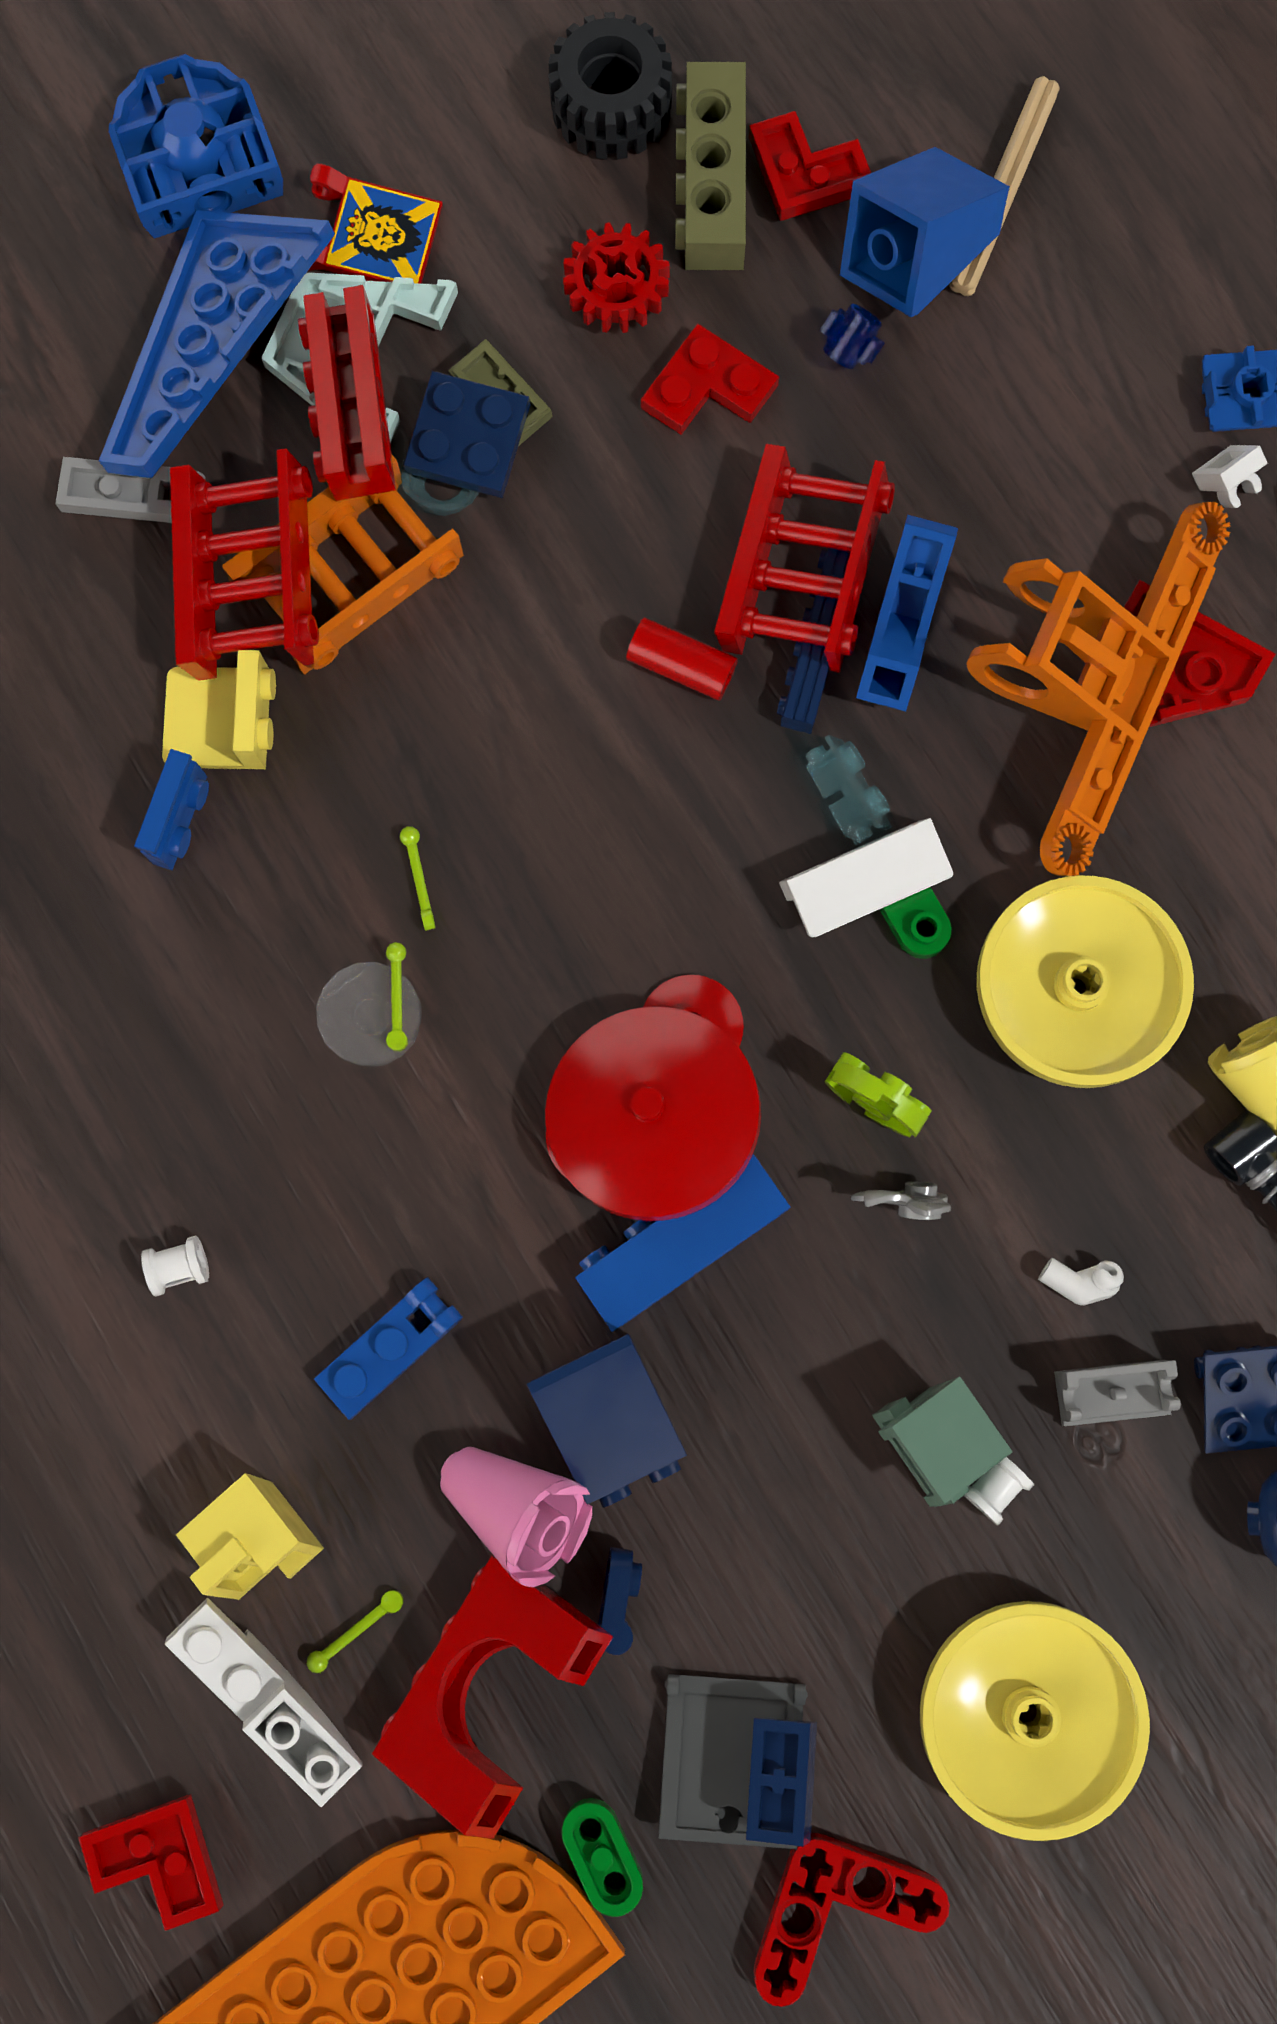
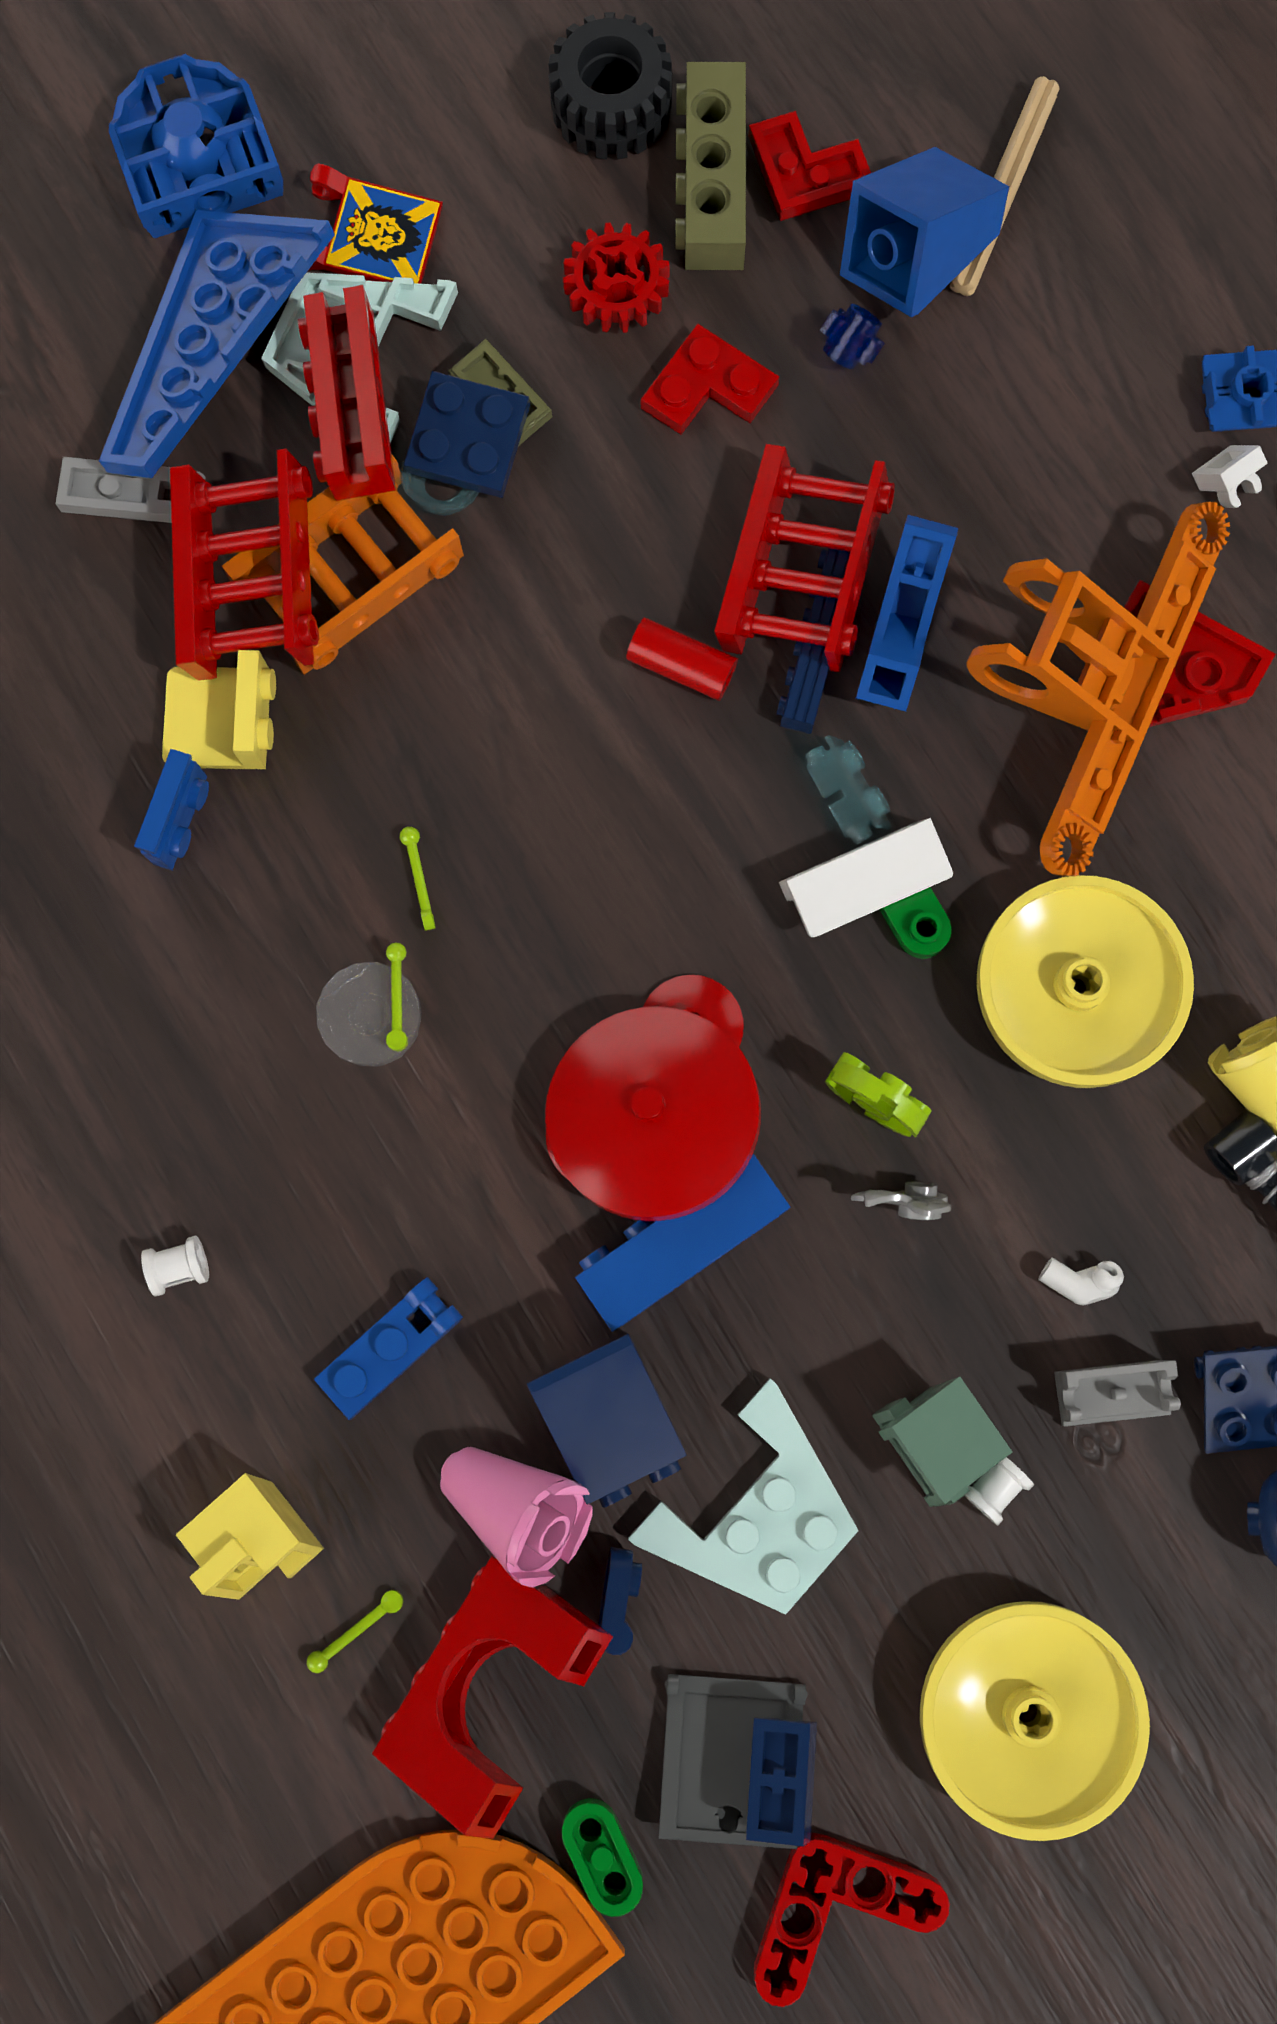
red plate [78,1794,224,1931] -> none
white slope [165,1598,362,1807] -> none
none -> light aqua wing [628,1378,859,1615]

